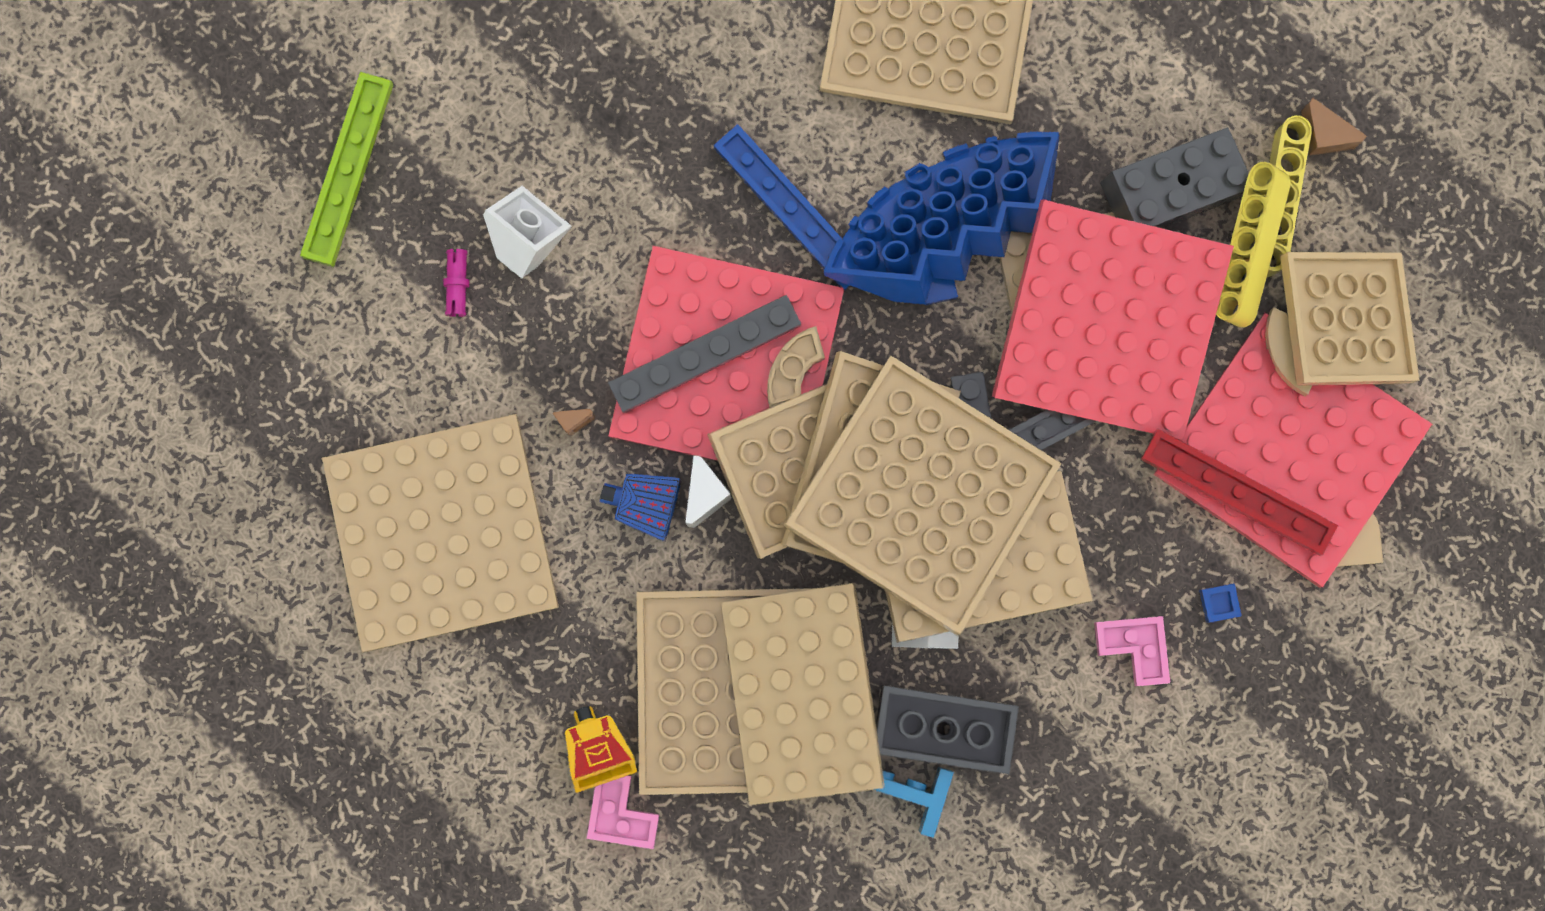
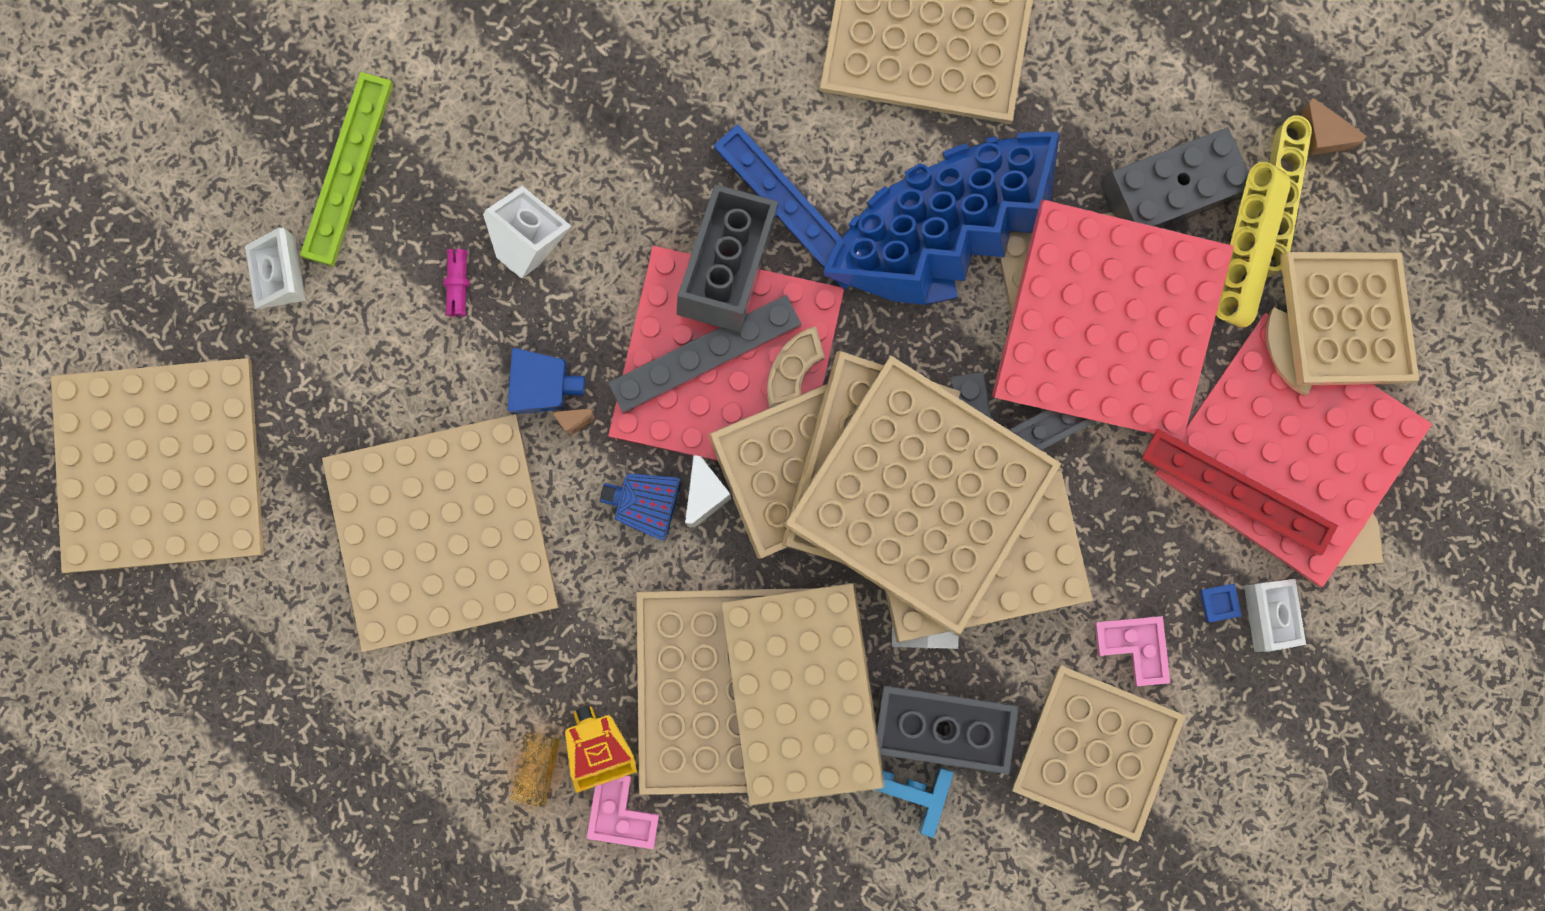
none -> tan plate [51,358,264,573]
none -> white slope [245,228,306,309]
none -> blue torso [507,348,586,415]
none -> clear yellow brick [509,732,561,807]
none -> dark grey brick [676,184,778,333]
none -> tan plate [1011,665,1186,842]
none -> white slope [1244,579,1306,652]

